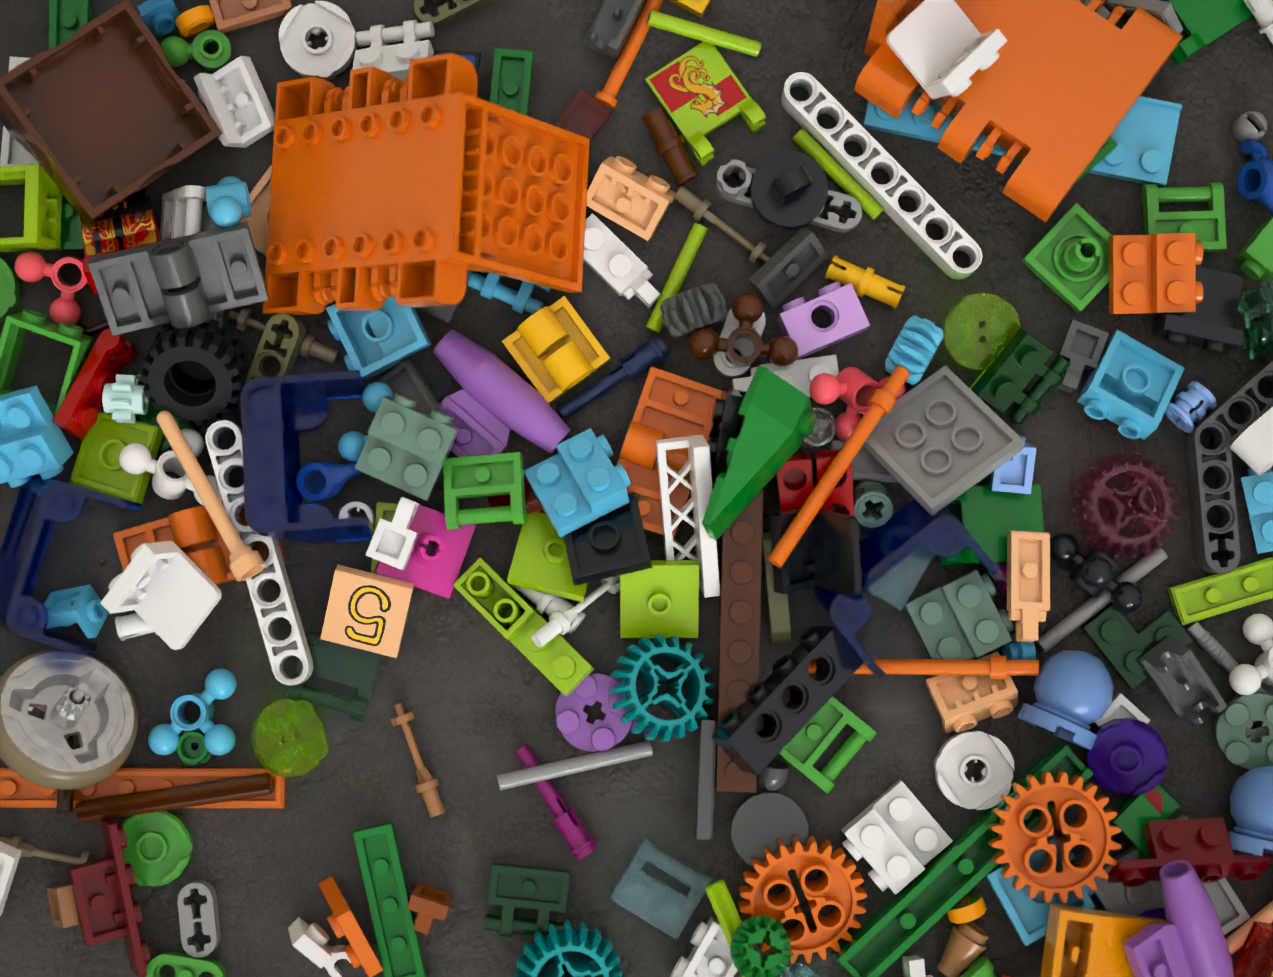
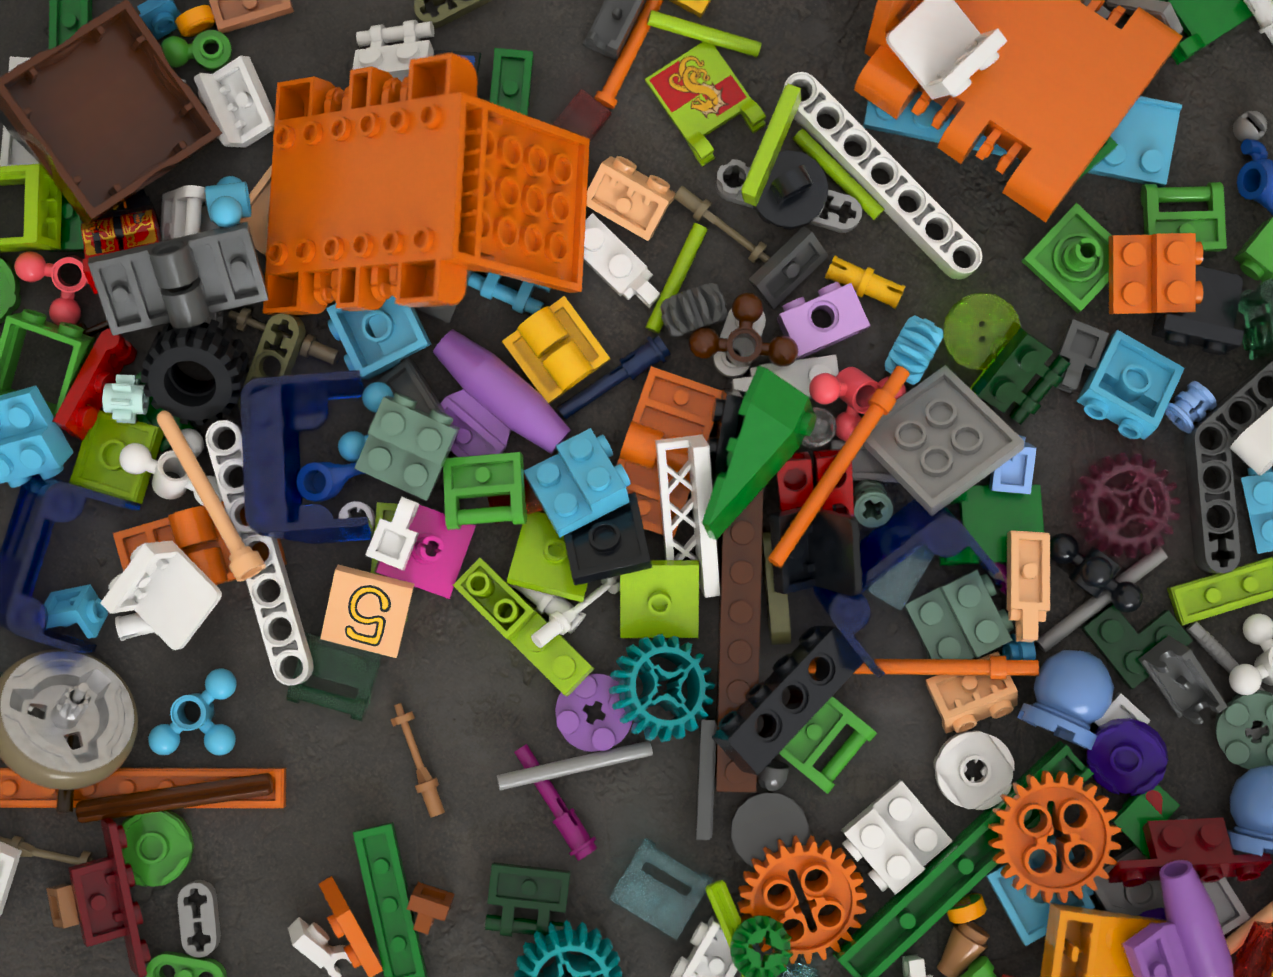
green plate [176,728,213,766] -> none
clear neon green plate [251,699,328,778] -> none
white plate [279,1,357,81] -> none
reddish brown pin [642,106,700,186] -> none
none -> lime tile [741,84,801,207]

